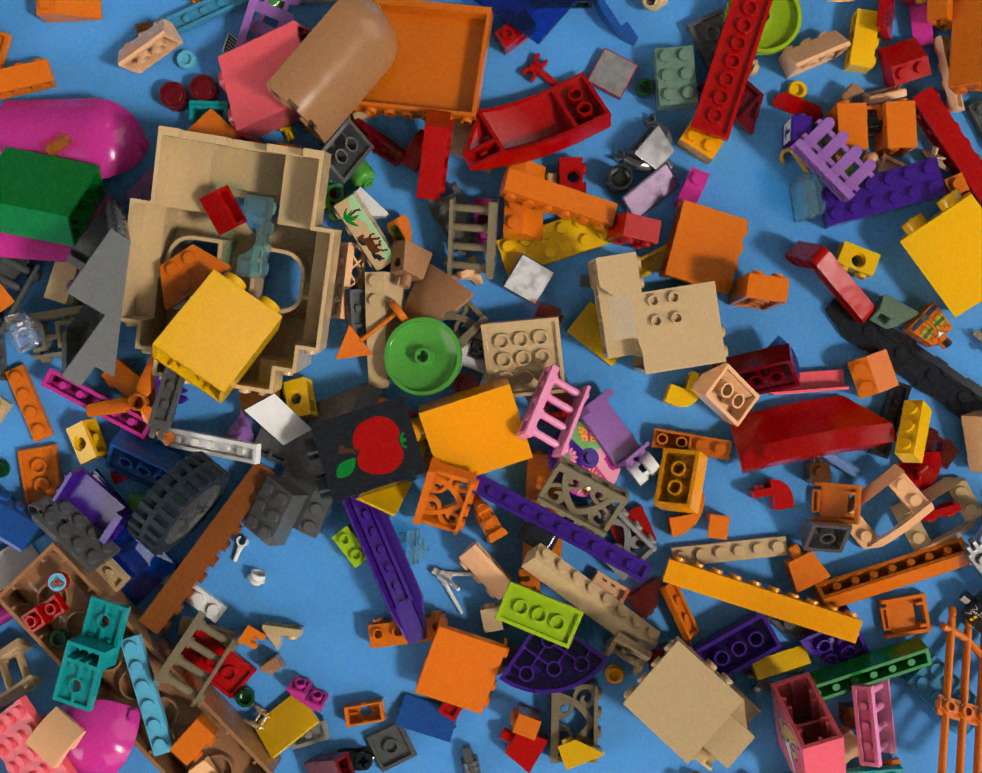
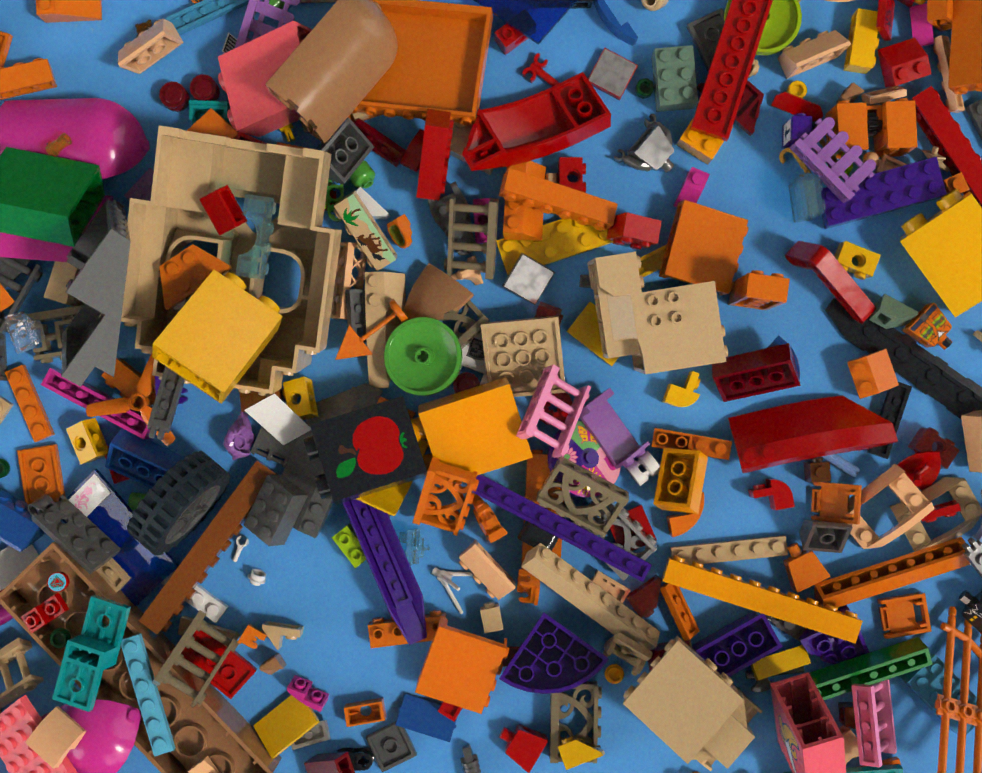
dark purple panel [52,466,133,545] -> none
white plate [163,427,261,464] -> none
orange brick [169,714,220,766] -> none
medium azure tile [176,50,197,71] -> none
dark green tile [236,687,255,707] -> none
tan piece [243,703,271,730] -> none
medium nougat torso [391,239,432,289] -> none
lime plate [495,580,584,649] -> none
orange brick [510,703,542,741] -> none
pearl dark grey wheel [605,164,633,195] -> none
clear purple piece [622,162,680,216] -> none
light nougat slope [691,363,760,427] -> none
orange panel [706,513,730,540] -> none
coral panel [766,369,849,395] -> none
yellow brick [894,400,932,463] -> none

